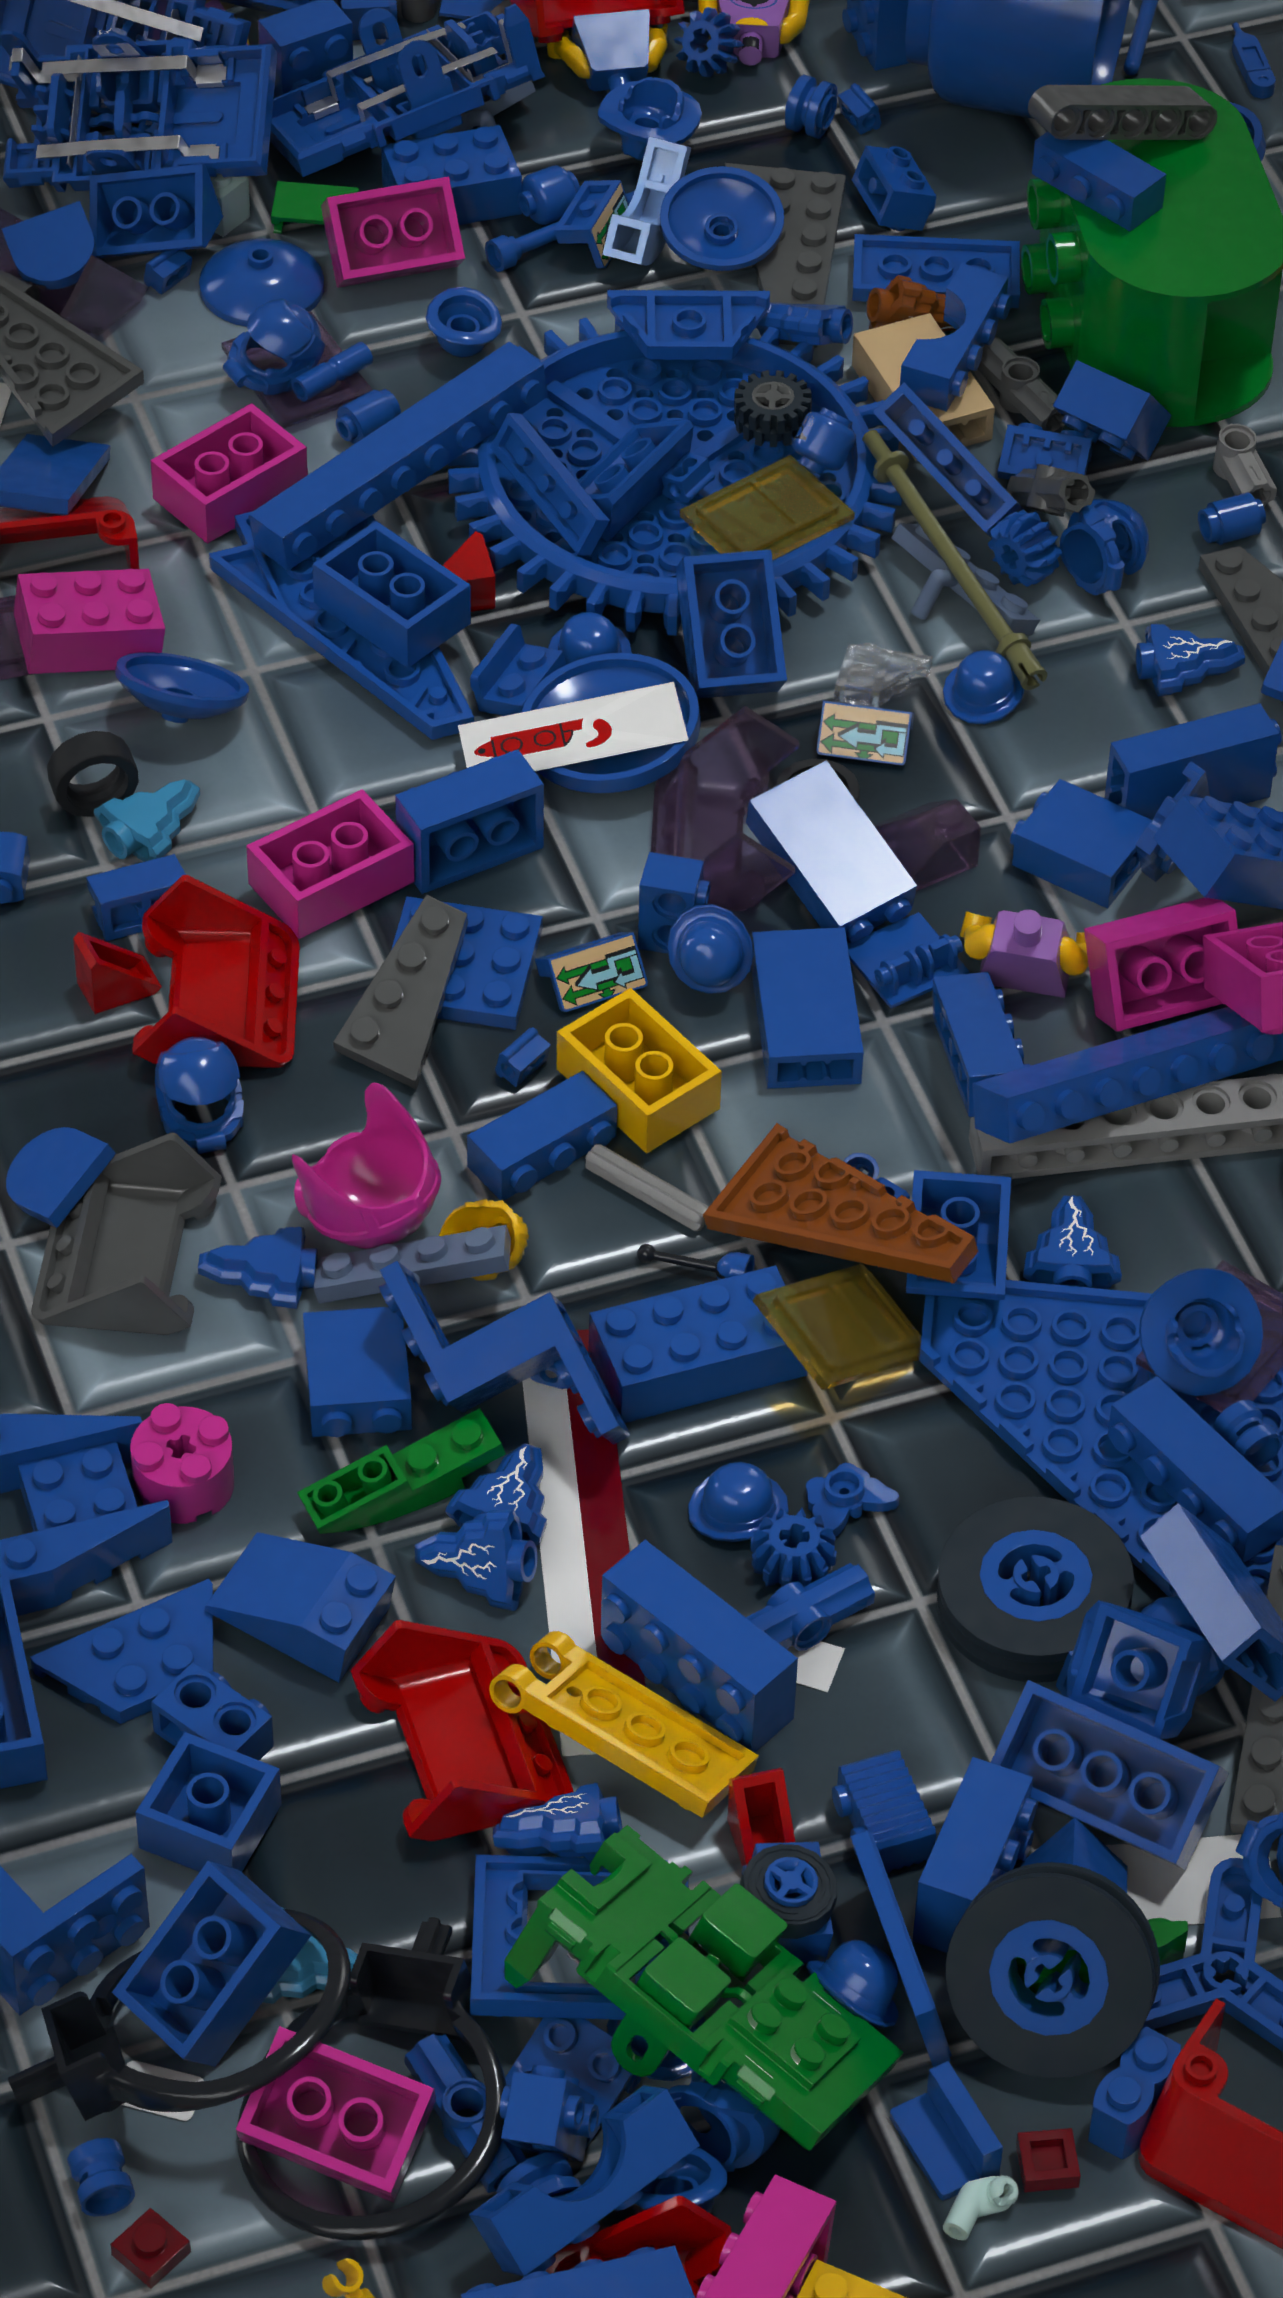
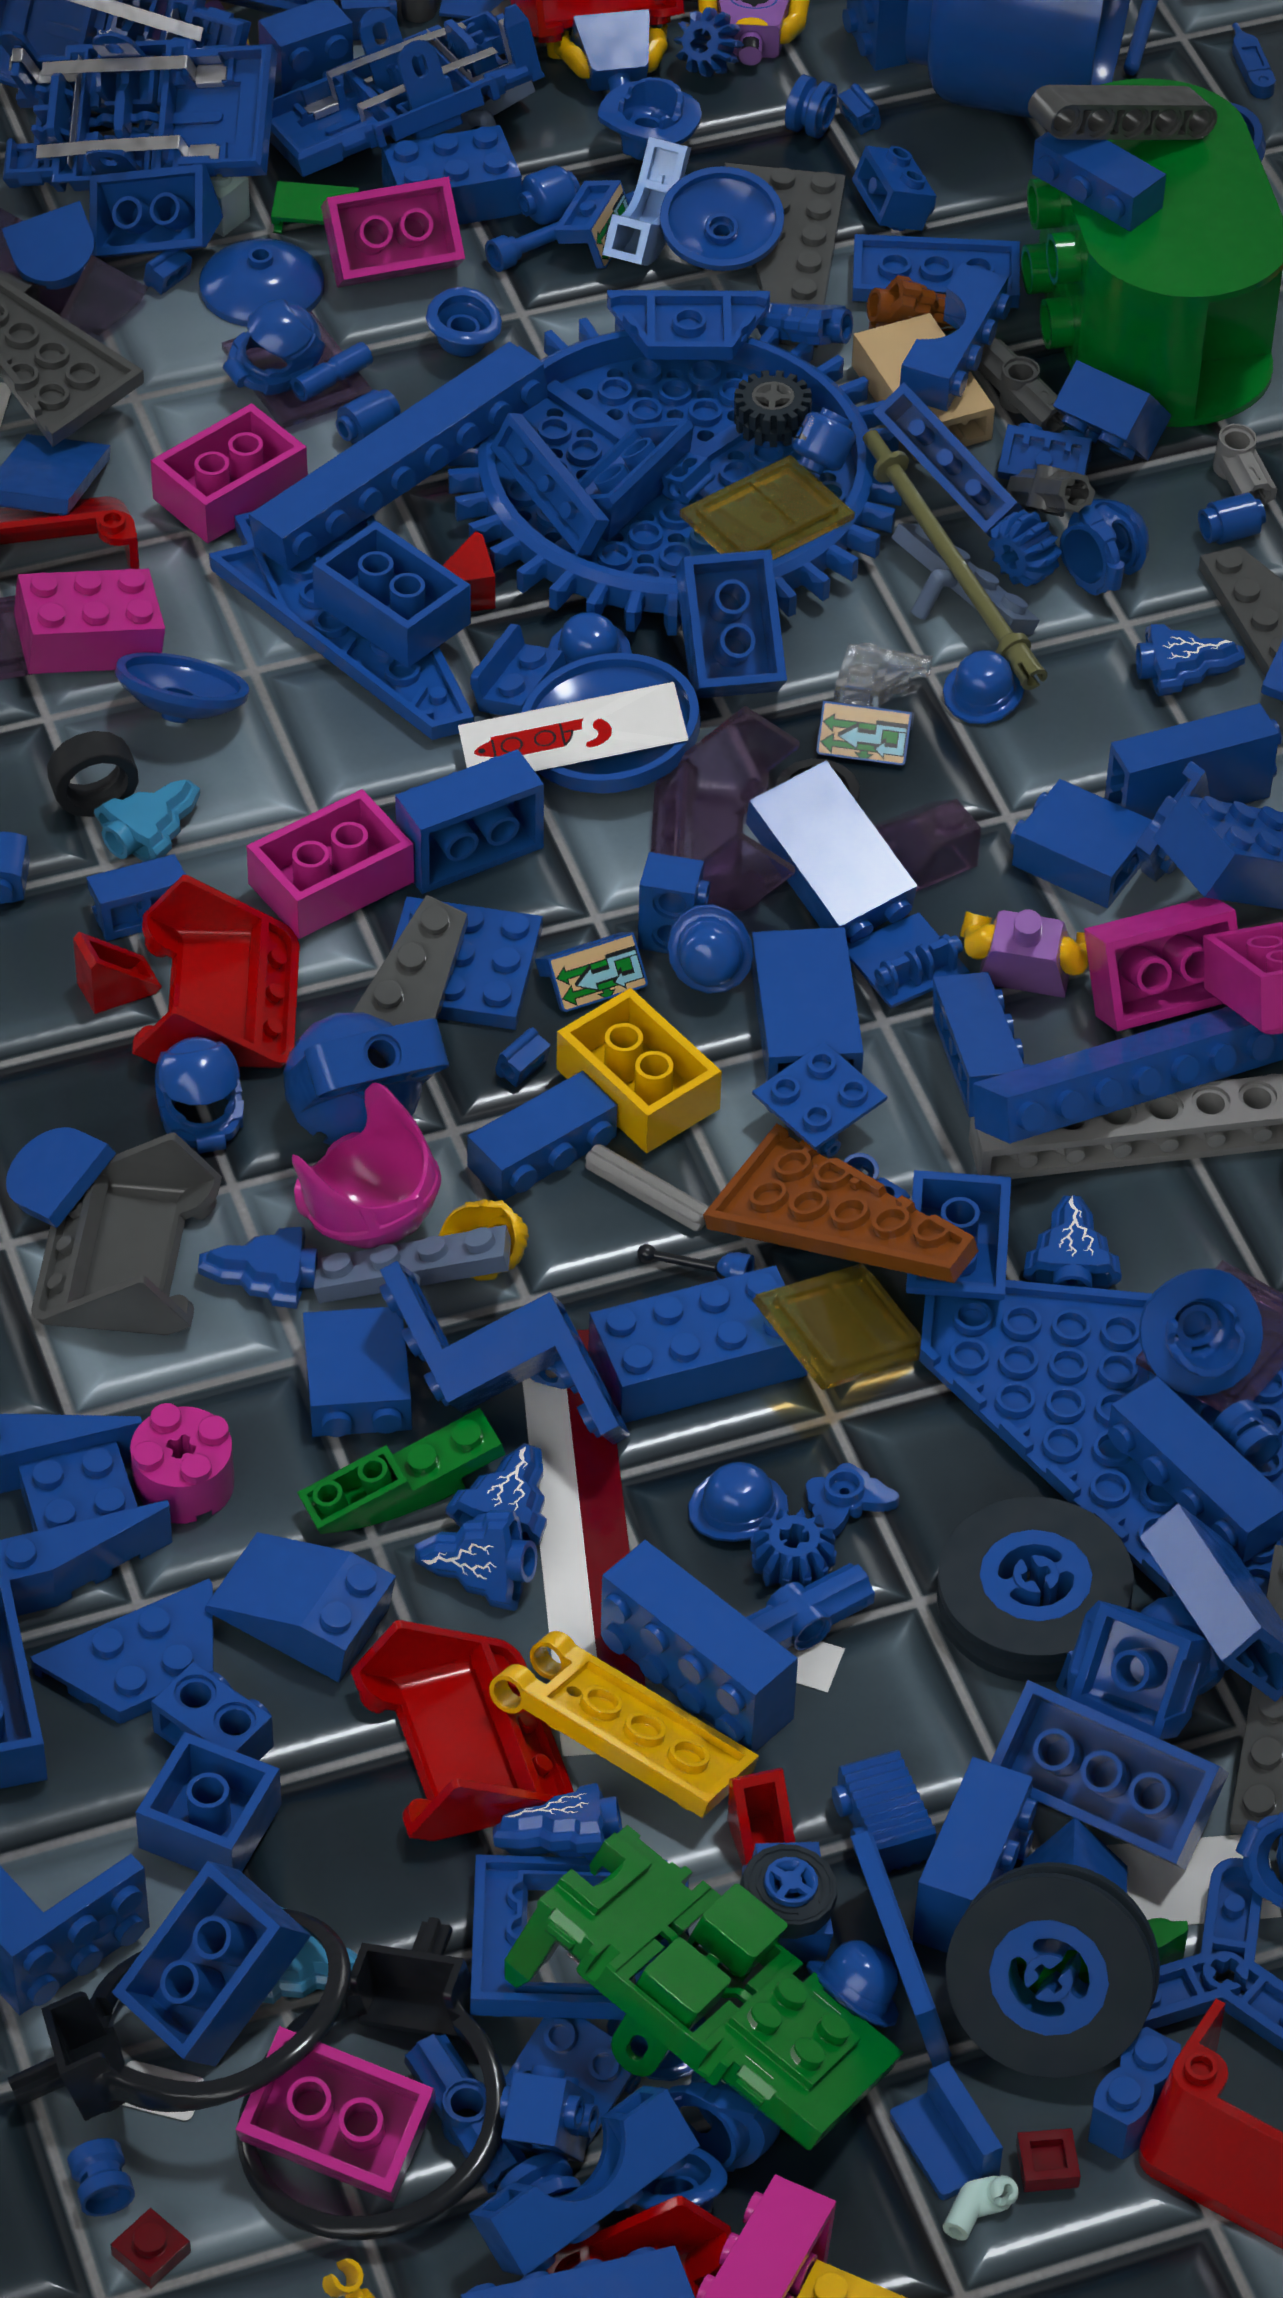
none -> blue piece [283,1012,450,1145]
none -> blue hinge [752,1041,888,1157]

